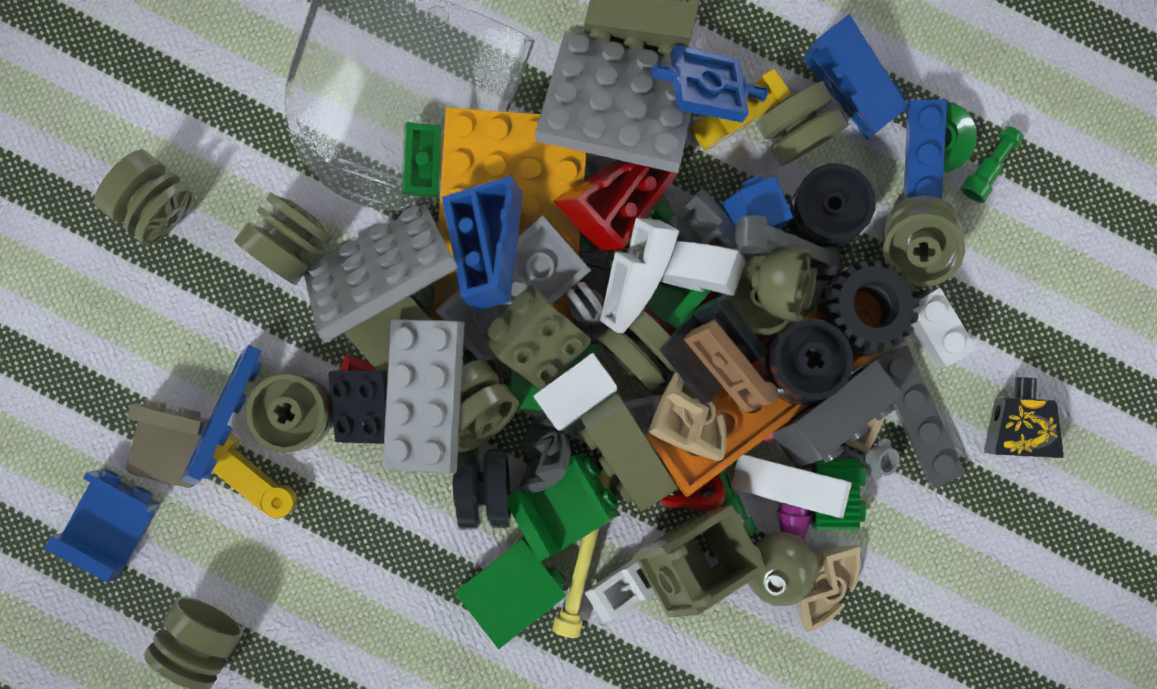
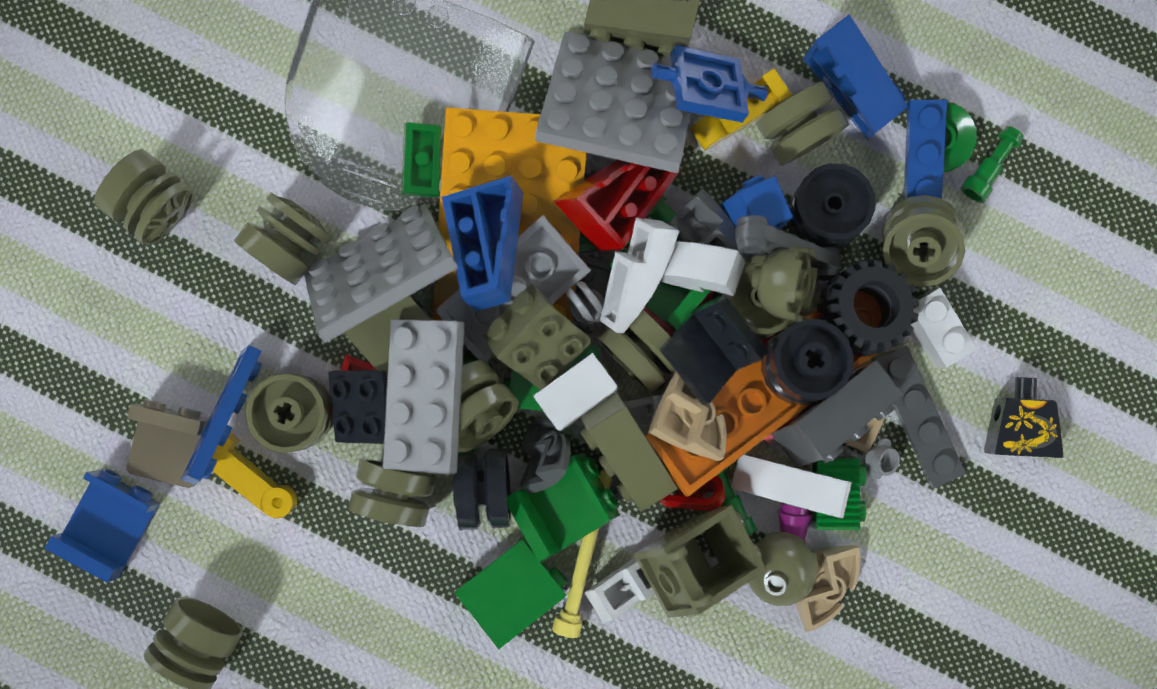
medium nougat plate [684,320,779,412] -> none
none -> olive wheel [348,459,437,527]

